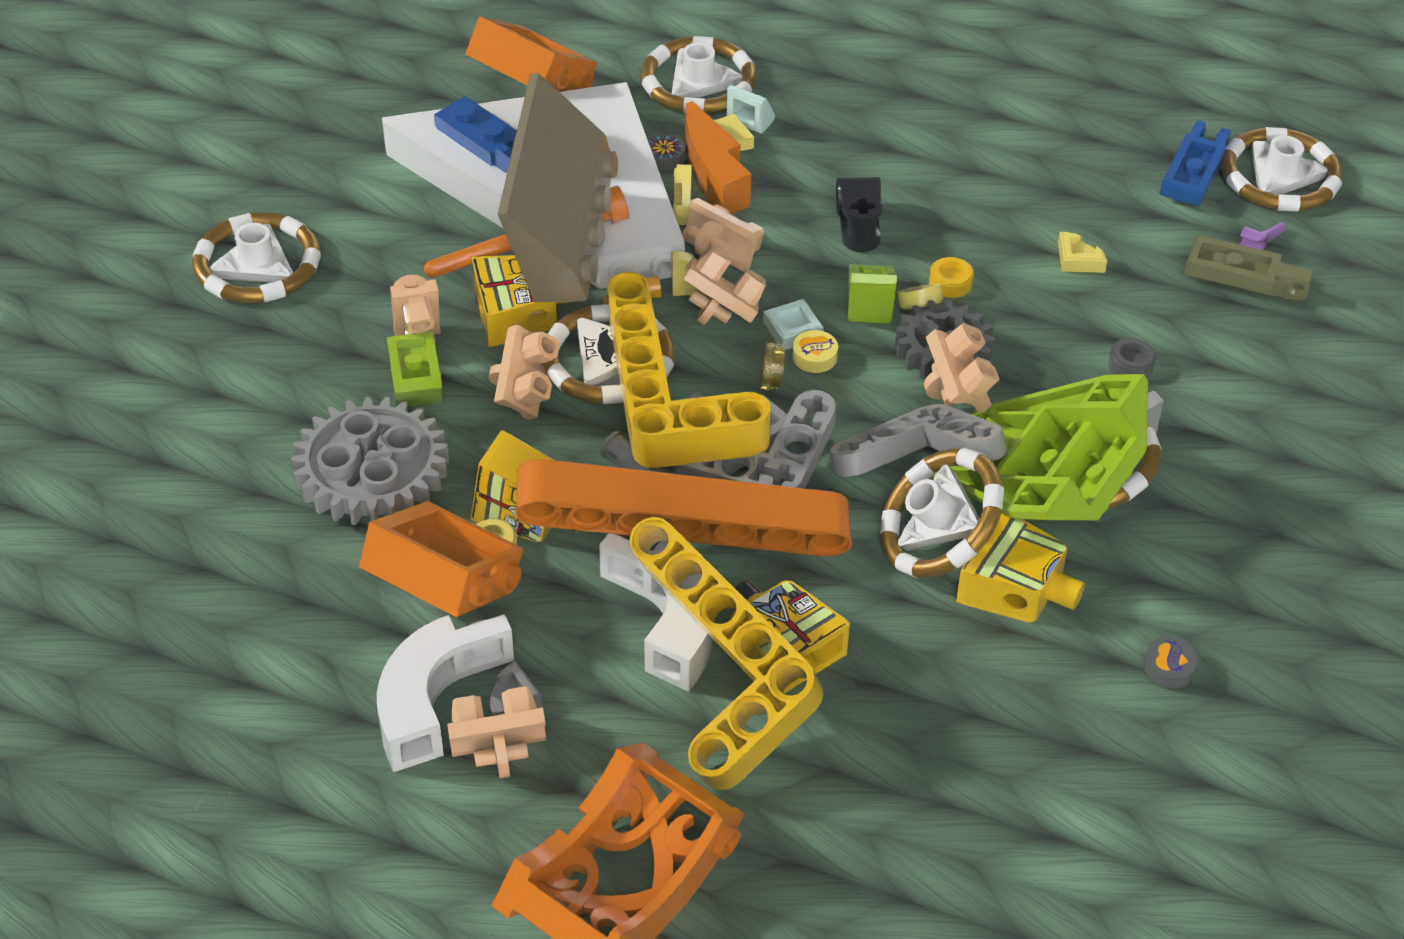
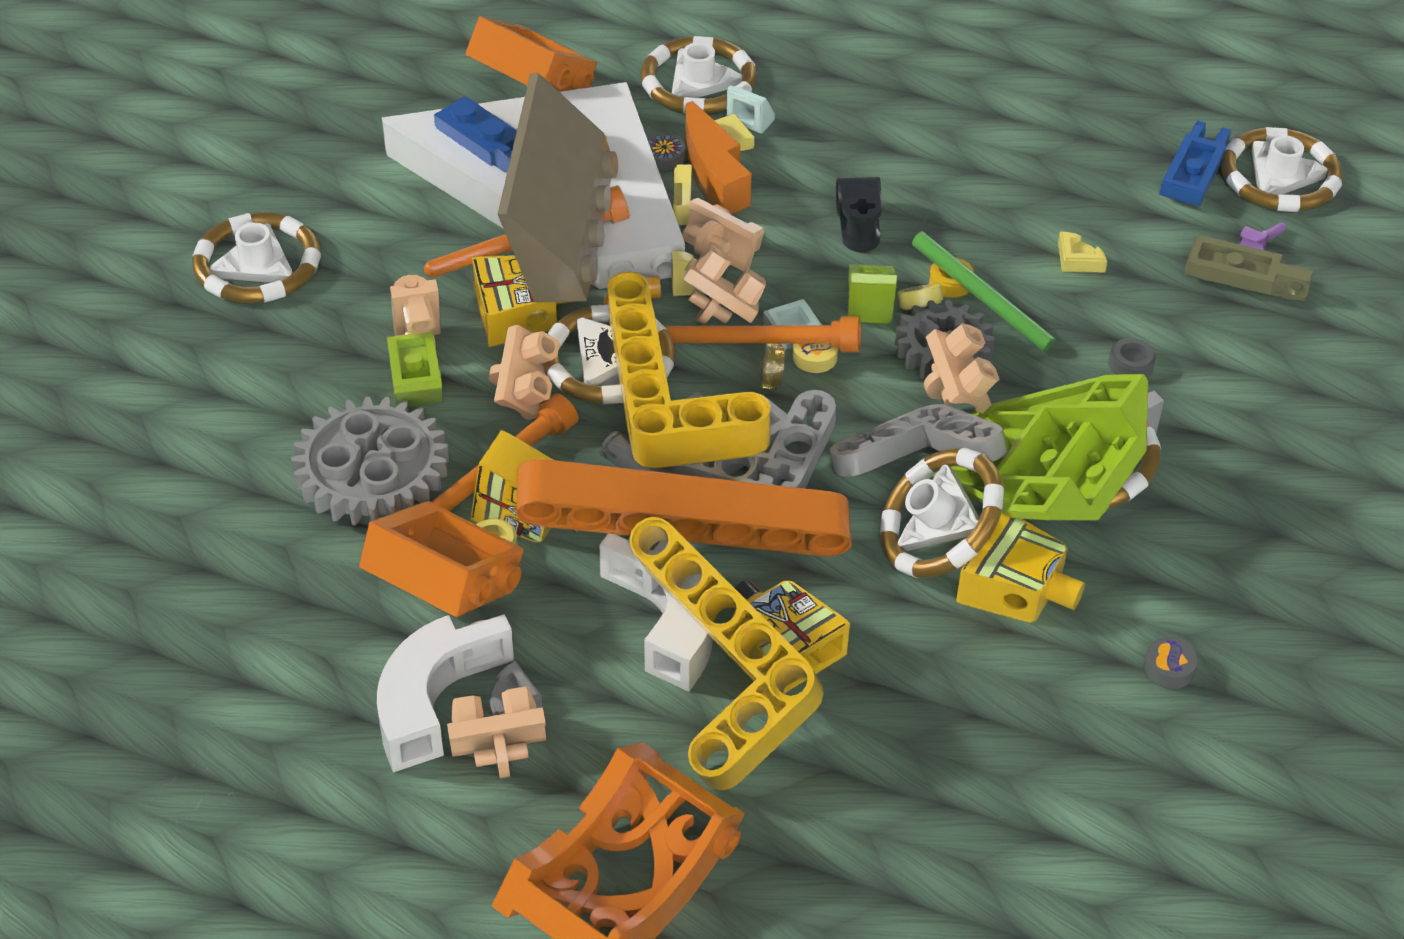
none -> orange piece [431,393,579,512]
none -> orange piece [664,316,861,353]
none -> bright green bar [912,231,1055,352]

